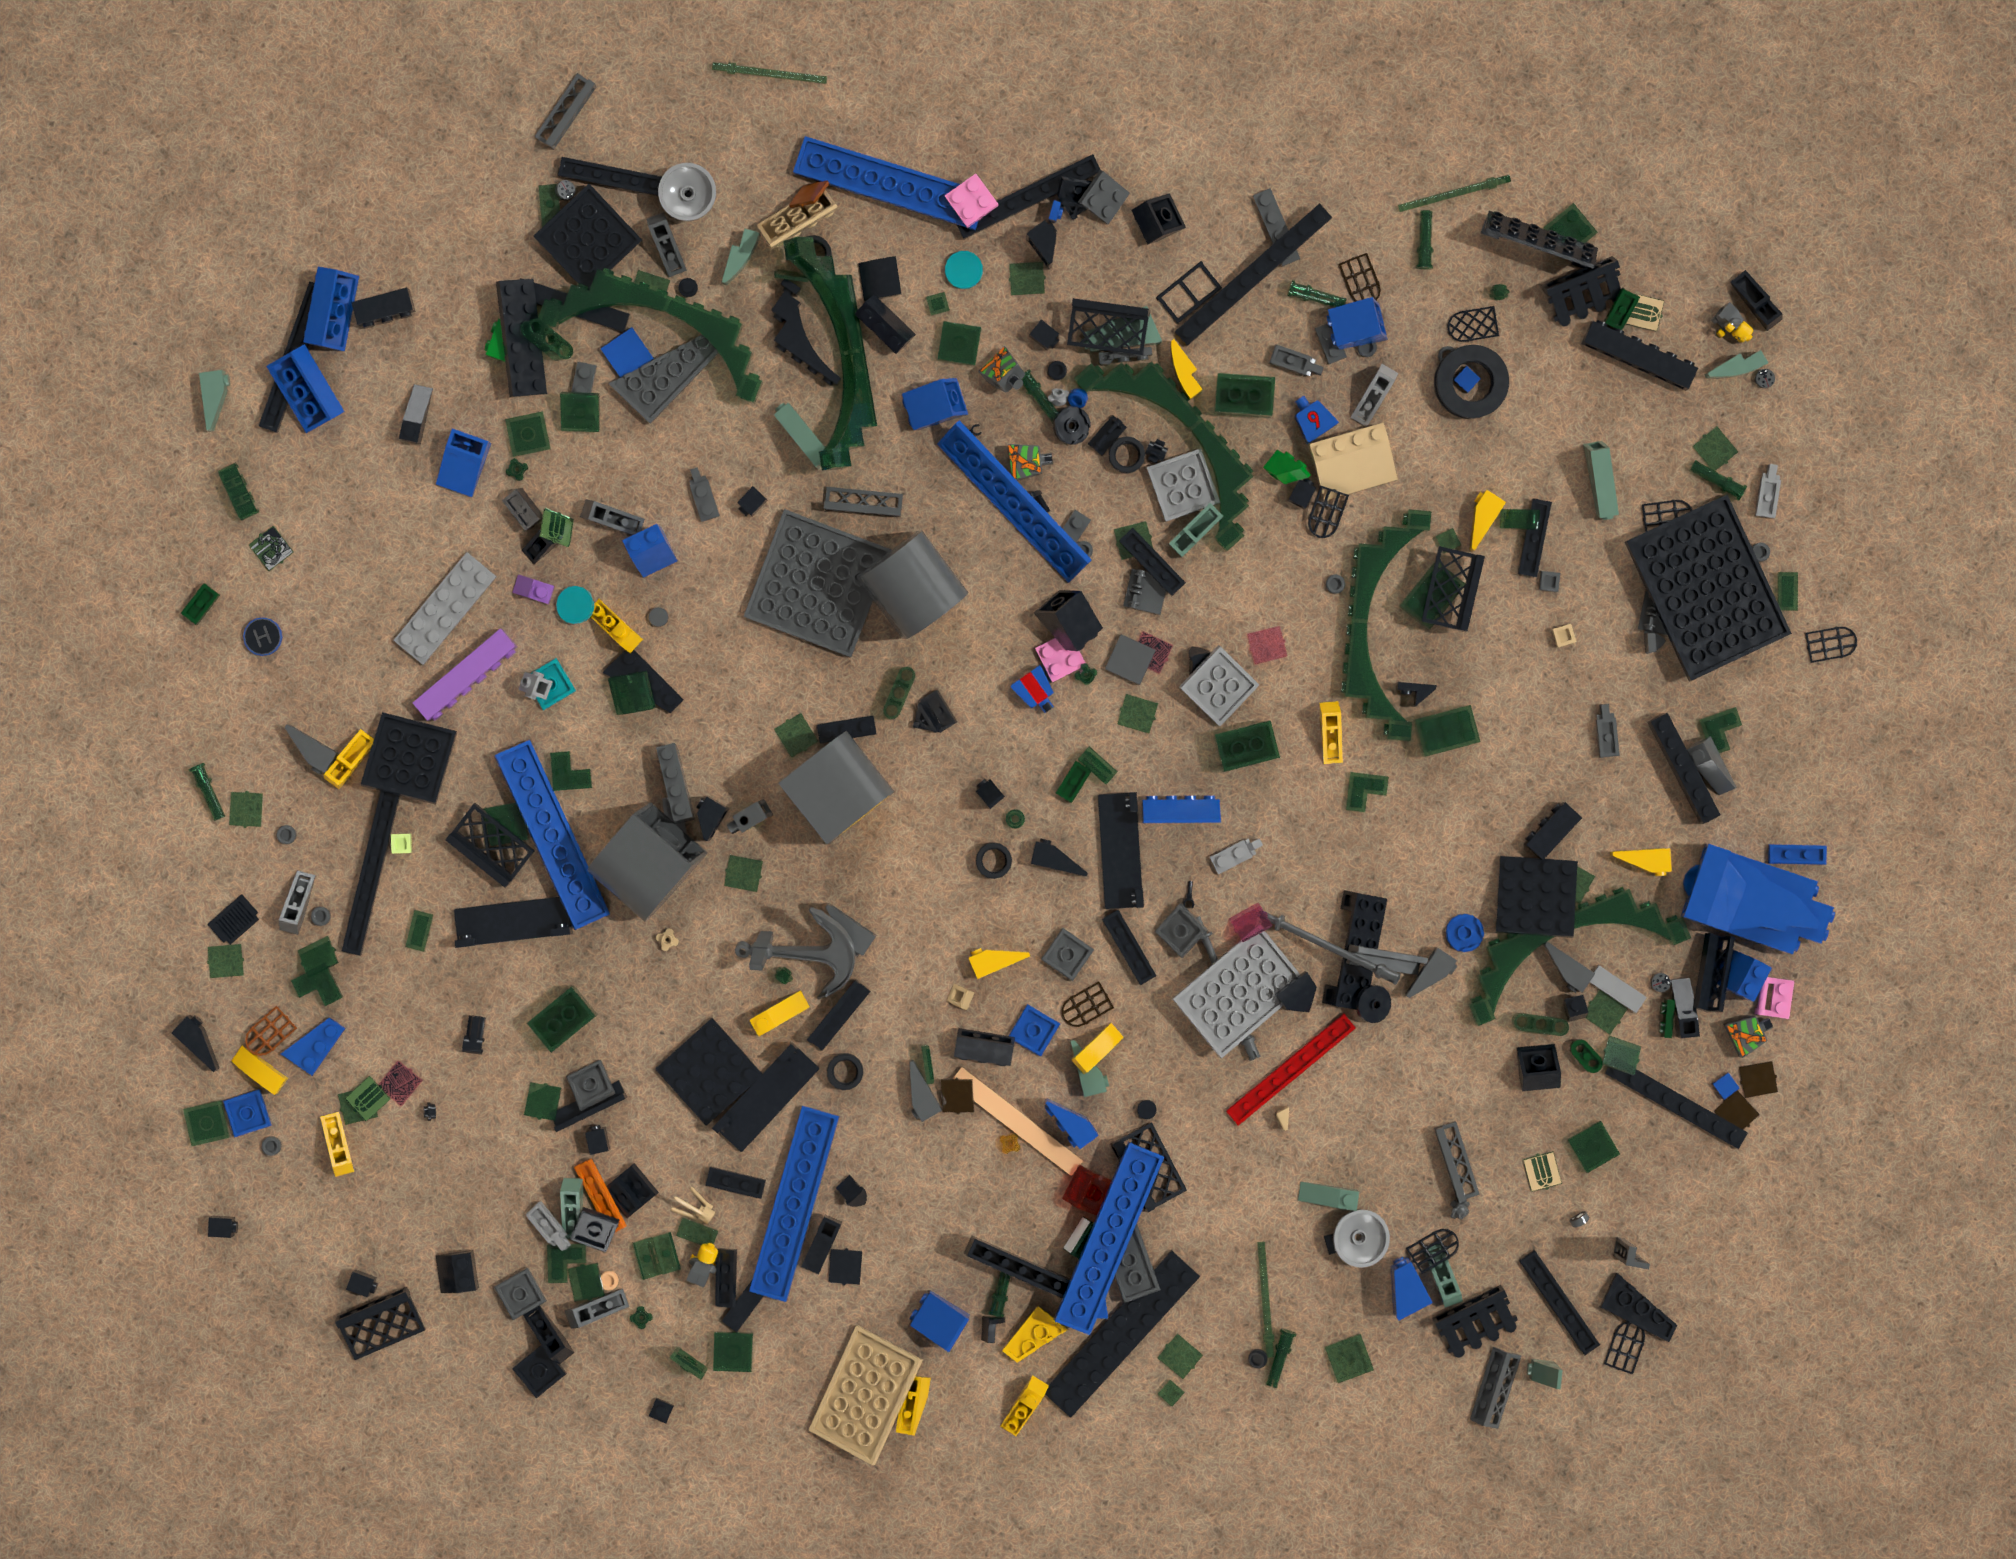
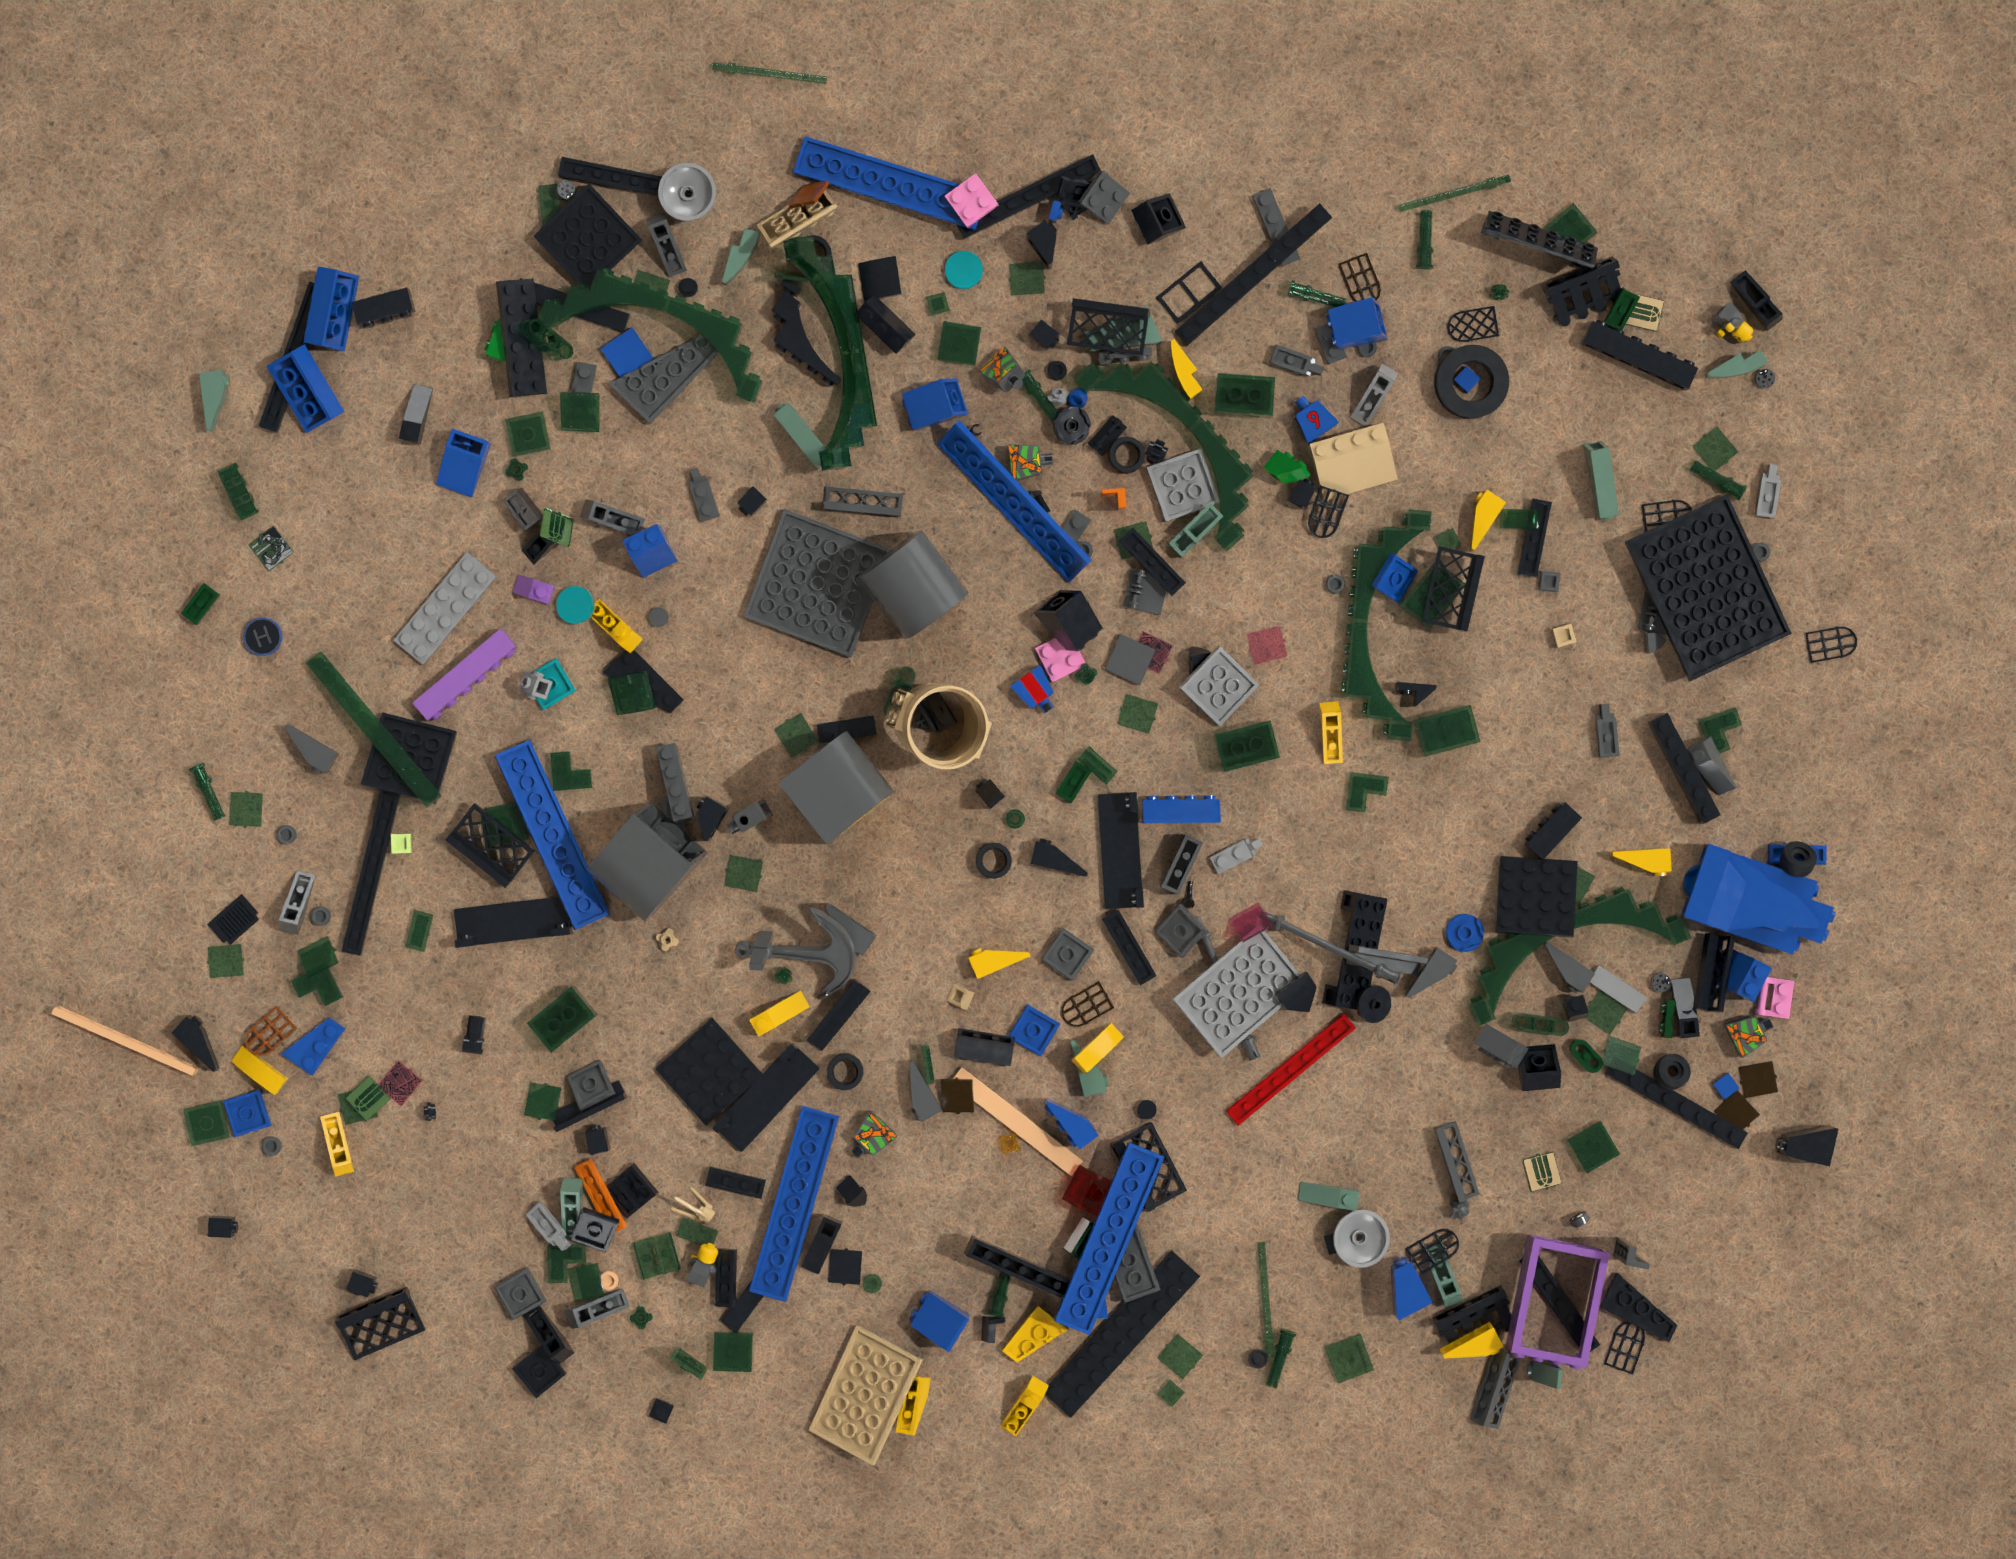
yellow slope [324,729,374,789] -> none
black slope [435,1250,479,1293] -> none
dark grey fence [535,73,597,150] -> none
tan slope [1275,1106,1289,1131] -> none
clear green tile [1777,572,1798,611] -> none
none -> light nougat tile [51,1006,199,1076]
none -> clear green plate [306,652,442,808]
none -> torso [851,1111,898,1158]
none -> clear green tile [863,1274,882,1293]
none -> tan cylinder [885,683,992,769]
none -> orange panel [1101,488,1126,511]
none -> dark grey brick [1161,834,1203,895]
none -> blue tile [1372,553,1418,603]
none -> yellow slope [1439,1322,1504,1358]
none -> dark grey brick [1474,1024,1528,1068]
none -> medium lavender door [1505,1234,1610,1370]
none -> black tyre [1653,1054,1691,1090]
none -> black slope [1775,1125,1839,1167]
none -> black tyre [1779,841,1817,877]

